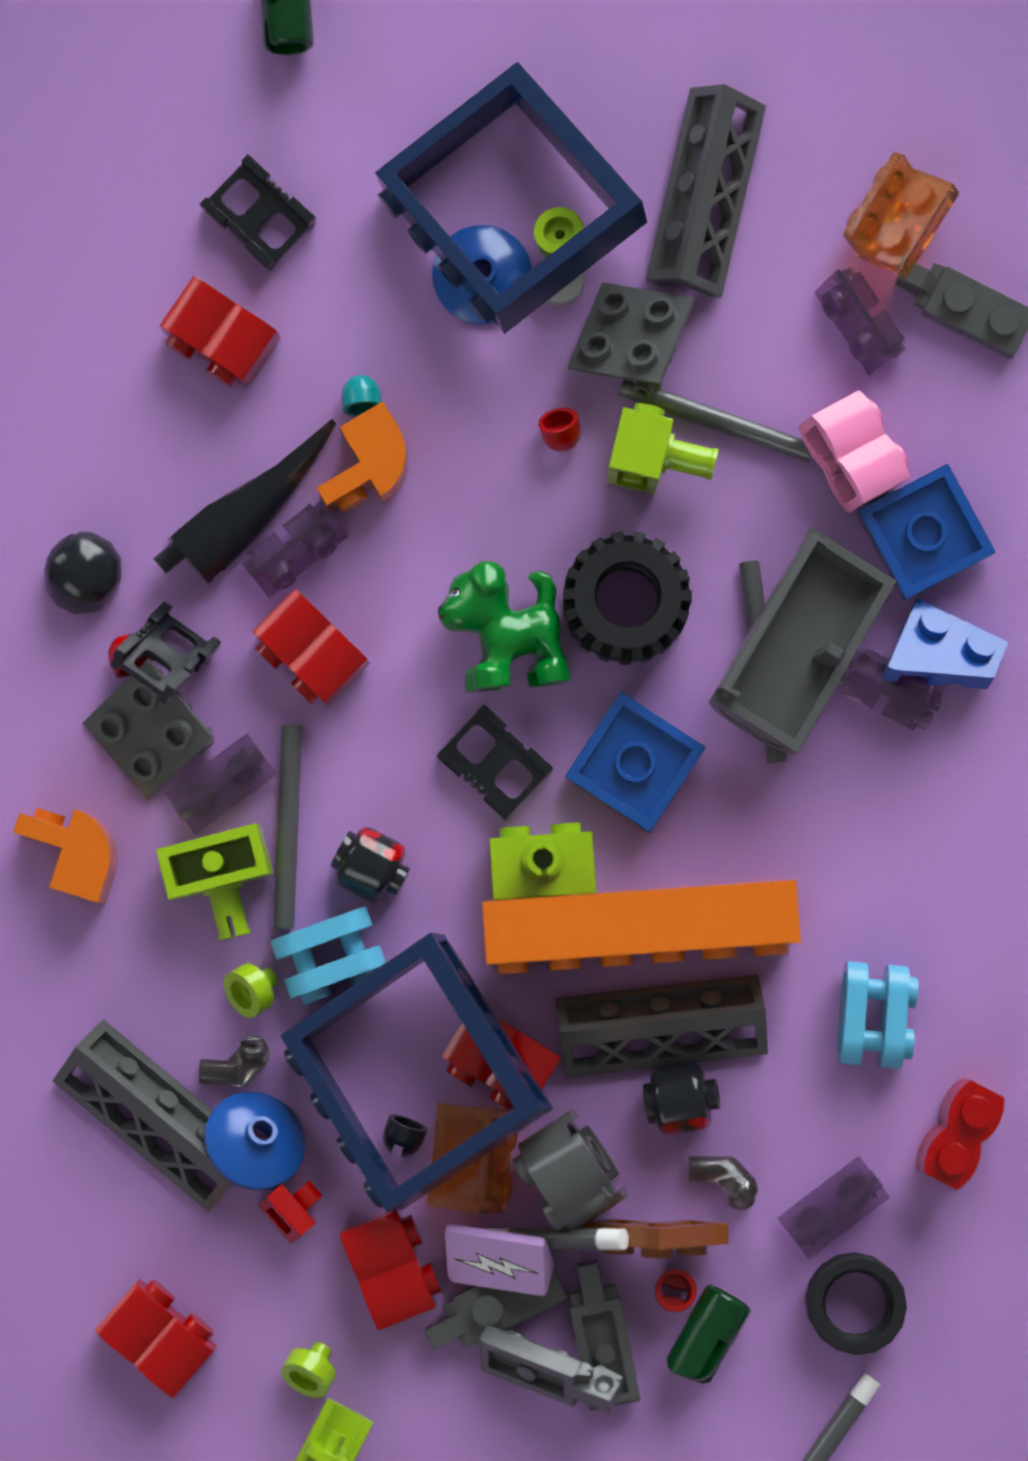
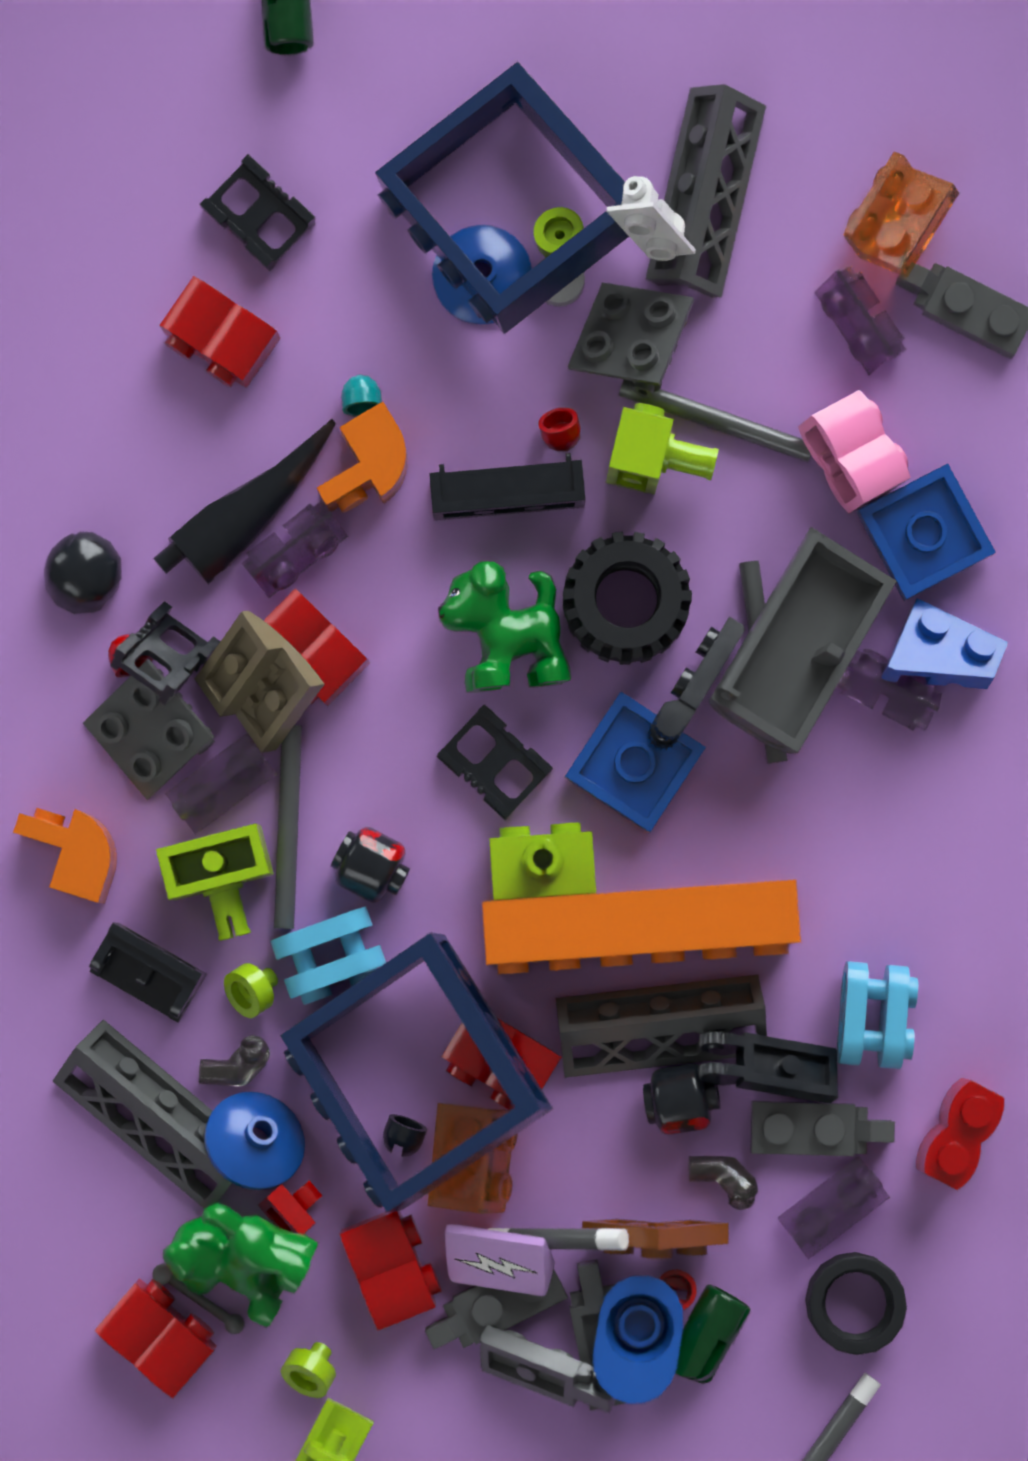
dark grey brick [513,1109,628,1231] -> none
none -> black hinge [89,922,207,1023]
none -> dark grey hinge [152,1263,245,1334]
none -> green animal [163,1203,318,1328]
none -> dark tan slope [195,610,325,753]
none -> black container [429,453,585,521]
none -> blue piece [593,1275,683,1404]
none -> white hinge [606,176,696,261]
none -> black hinge [648,616,745,750]
none -> black hinge [699,1031,838,1103]
none -> dark grey hinge [750,1101,895,1156]

